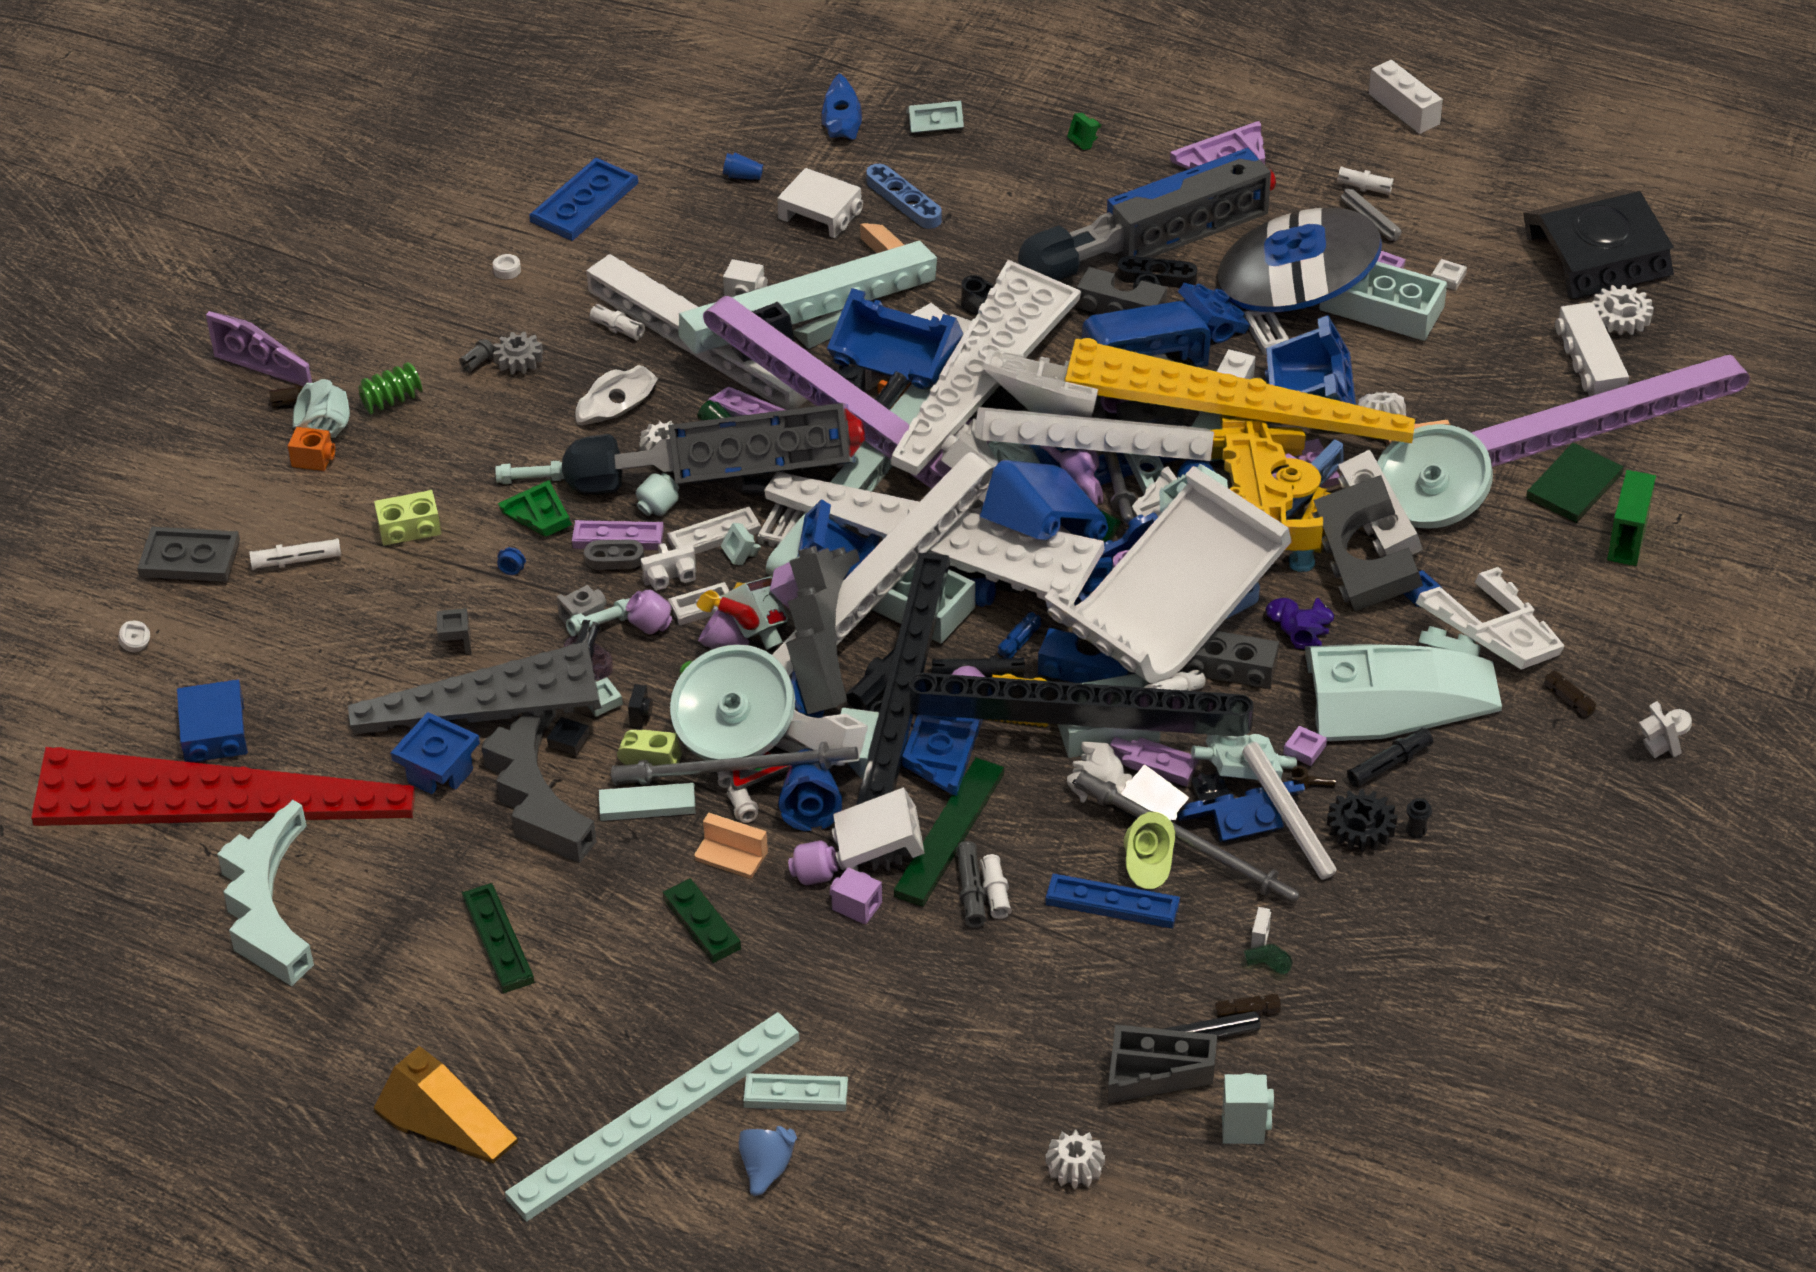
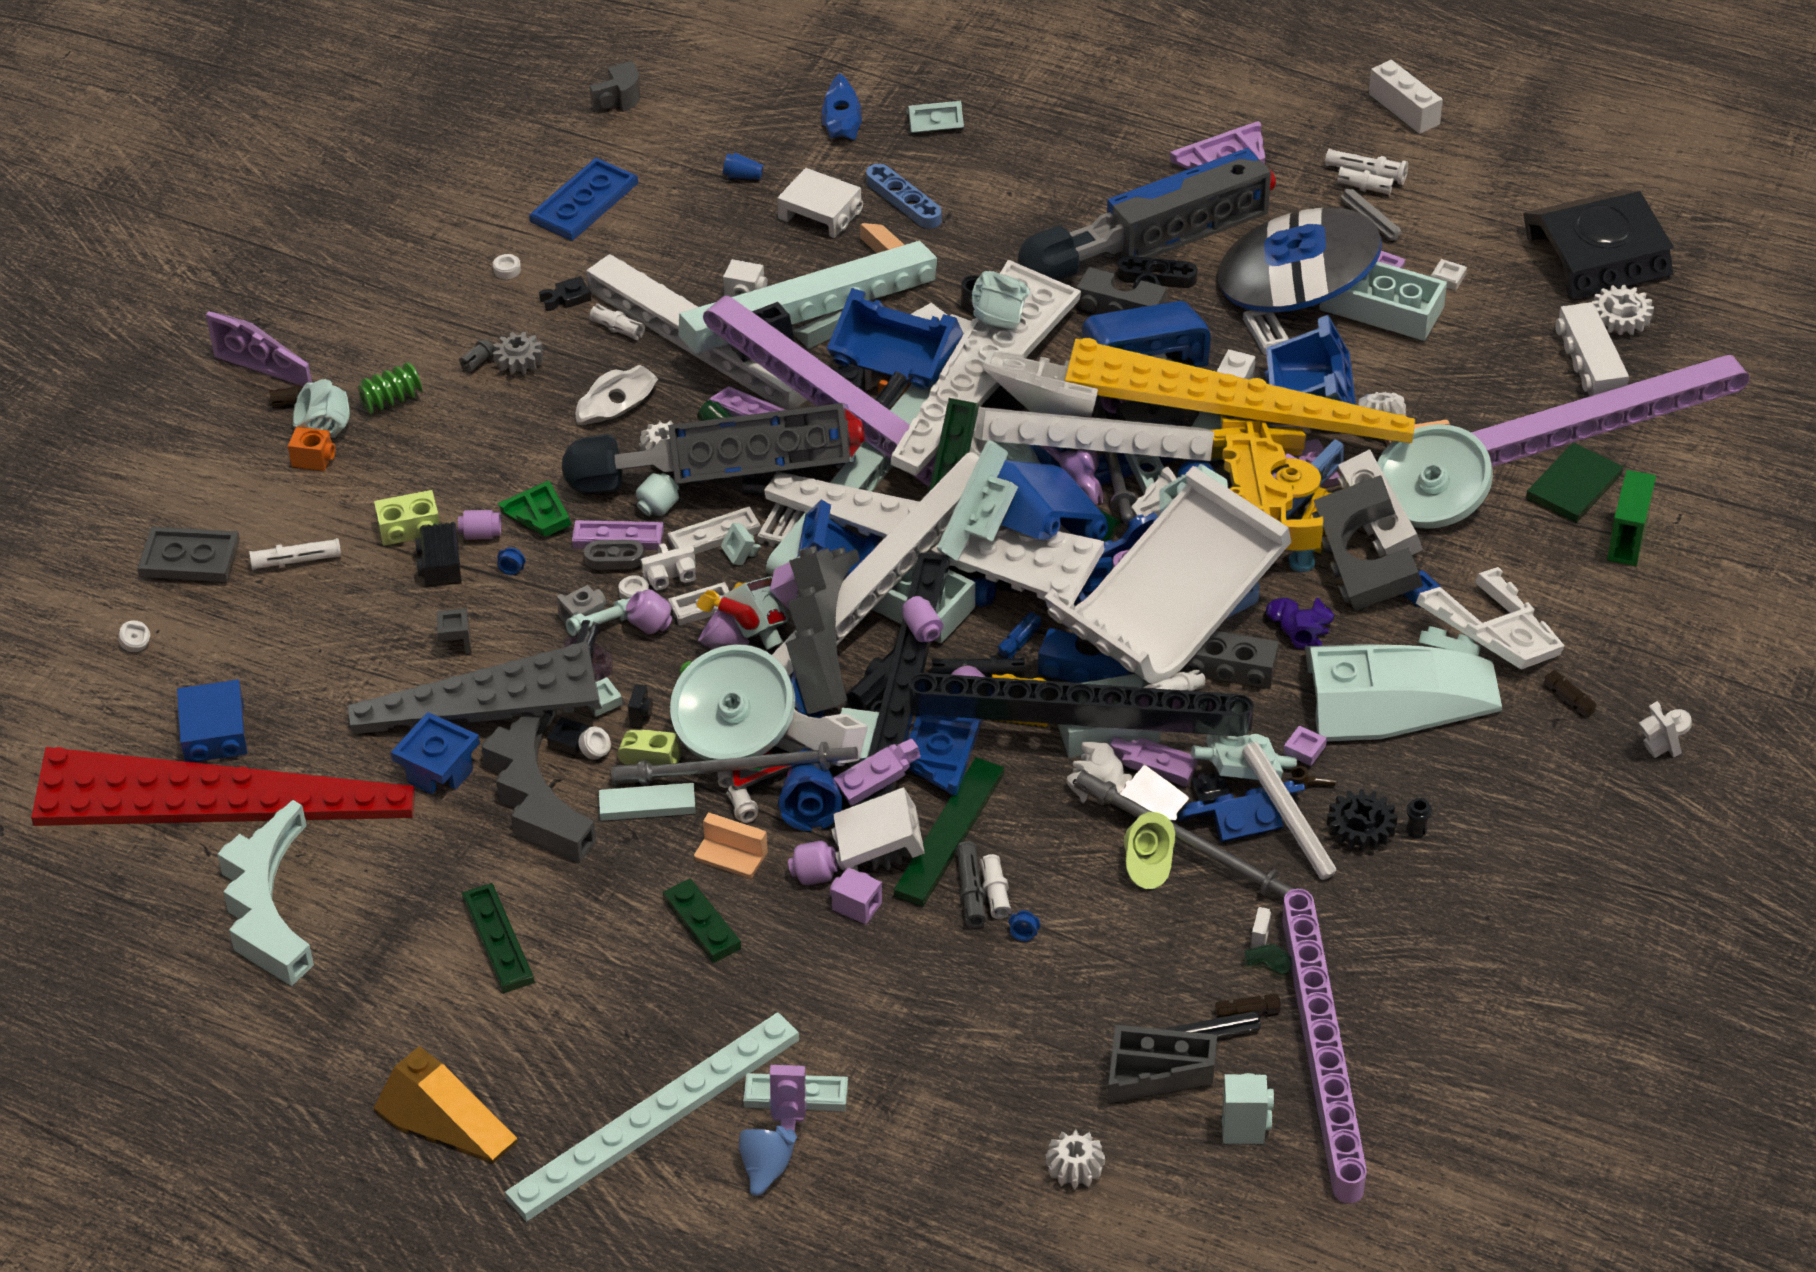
light aqua bar [496,460,564,484] -> none
blue tile [1046,873,1180,929] -> none
green tile [1067,113,1102,150] -> none
blue plate [1178,283,1250,343] -> none
black pin [1347,727,1434,788] -> none
none -> black brick [415,522,462,586]
none -> lavender brick [458,510,501,540]
none -> black plate [539,276,592,311]
none -> white tile [578,727,611,760]
none -> dark grey brick [589,61,640,112]
none -> white tile [619,576,649,599]
none -> lavender hinge [770,1065,806,1131]
none -> lavender hinge [833,738,921,806]
none -> lavender brick [902,596,943,642]
none -> dark green tile [929,398,980,492]
none -> light aqua bracket [937,440,1018,561]
none -> light aqua piece [972,271,1030,329]
none -> blue plate [1008,910,1041,941]
none -> lavender beam [1282,889,1366,1203]
none -> white pin [1325,149,1408,185]

